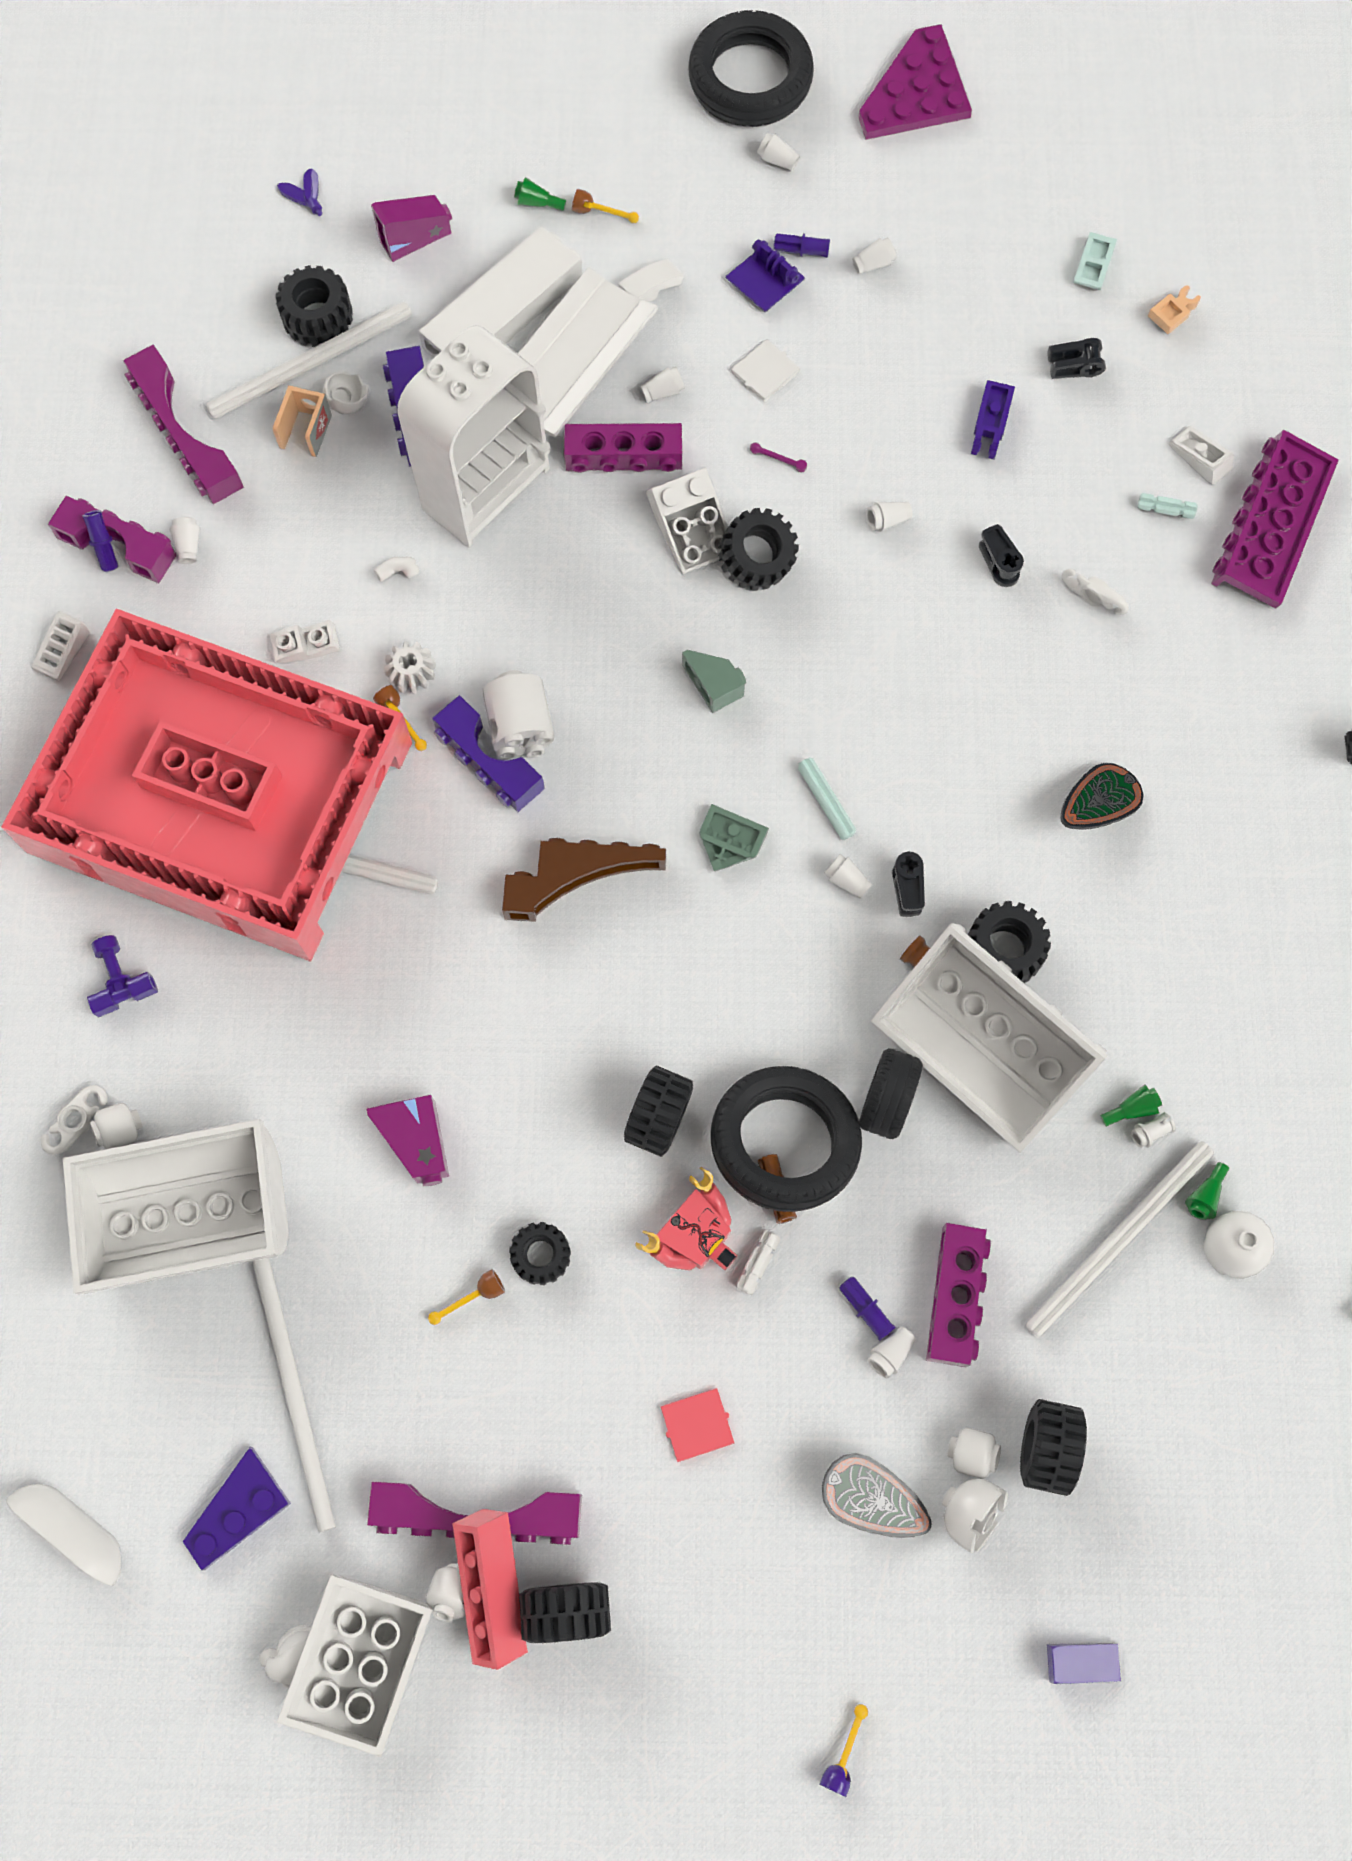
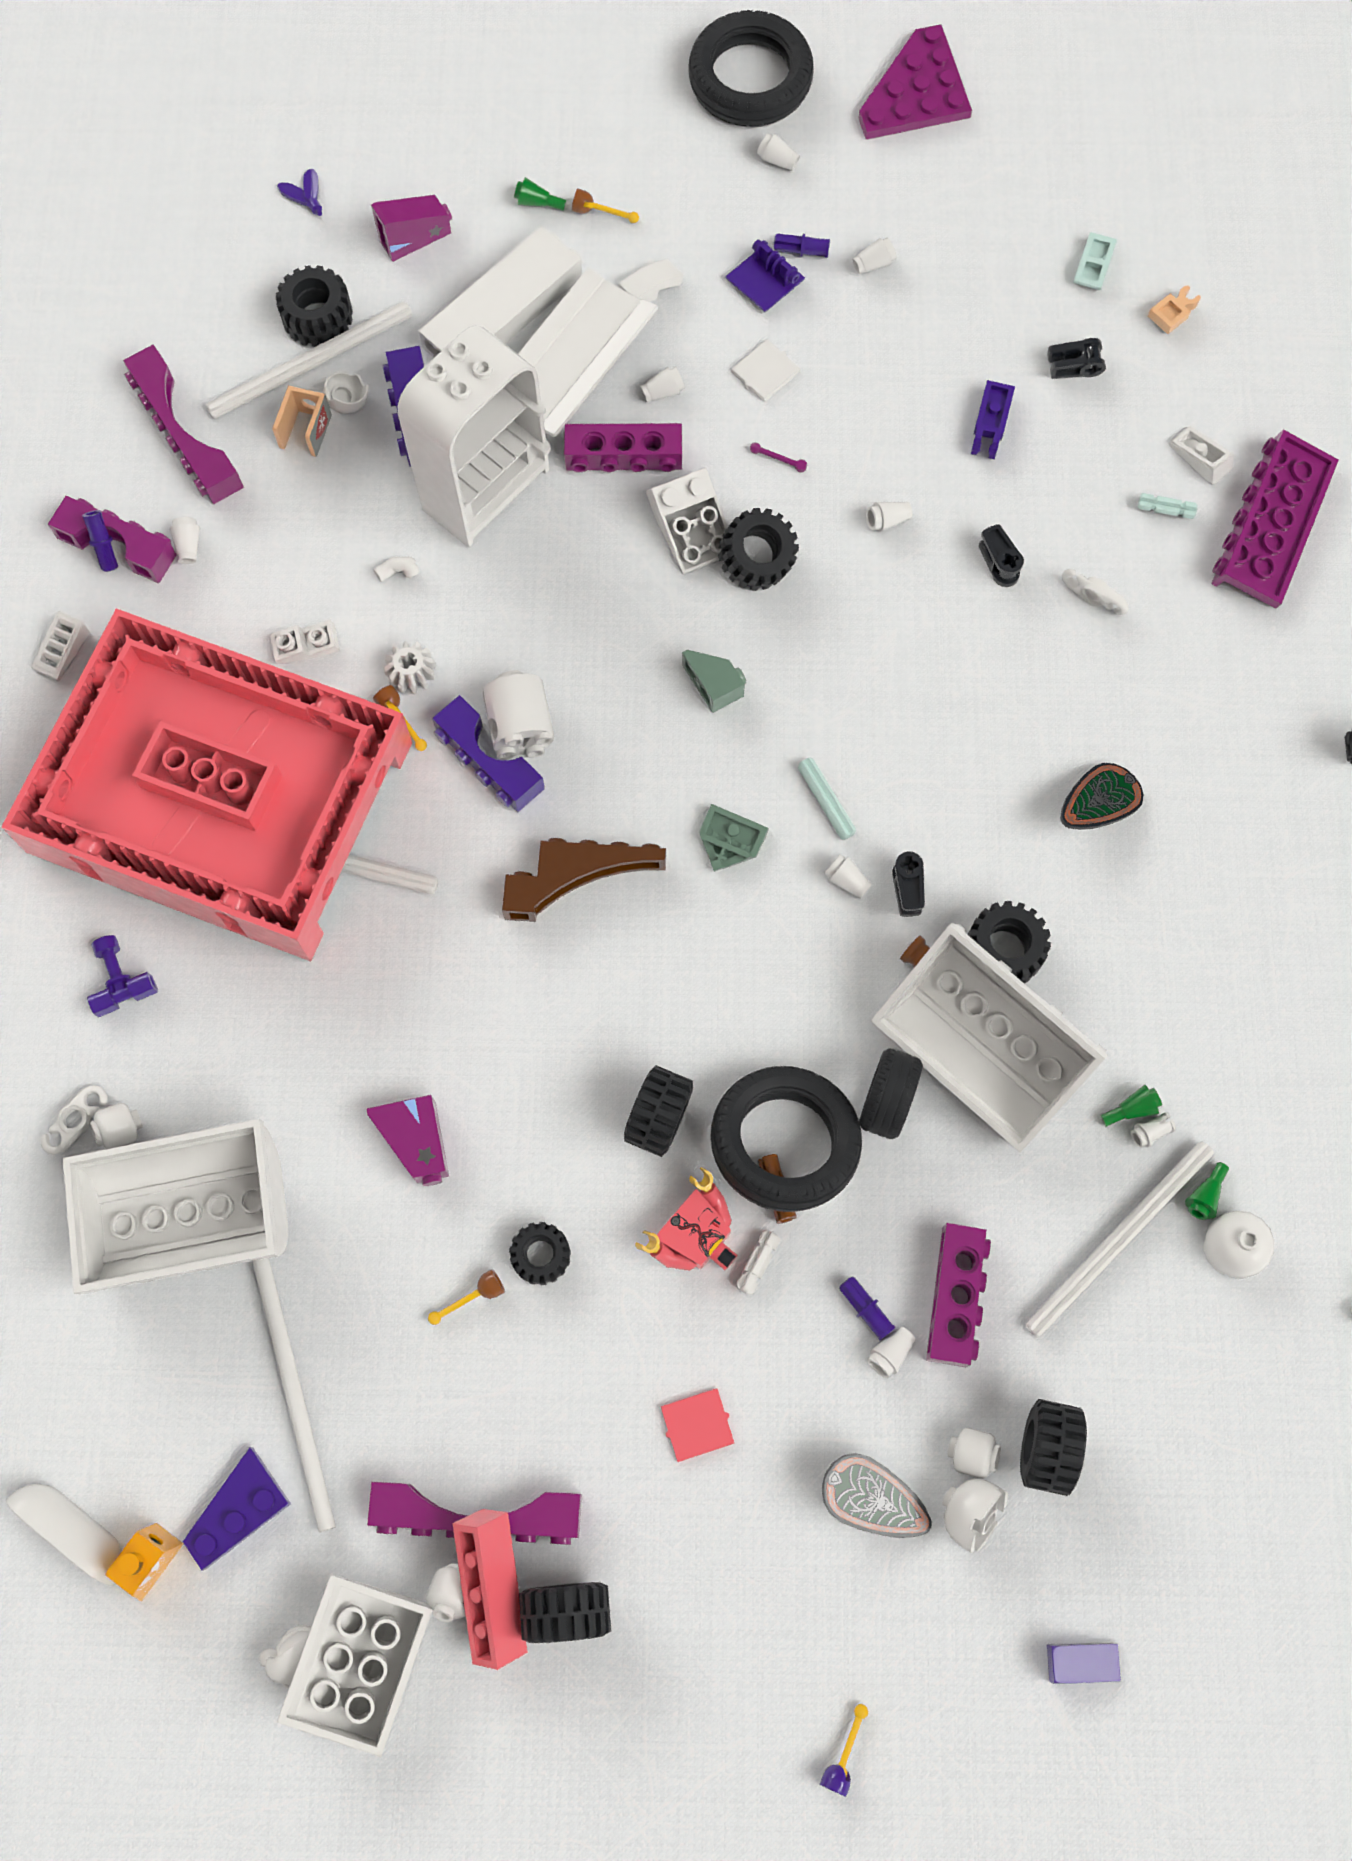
none -> light orange torso [105,1523,184,1601]

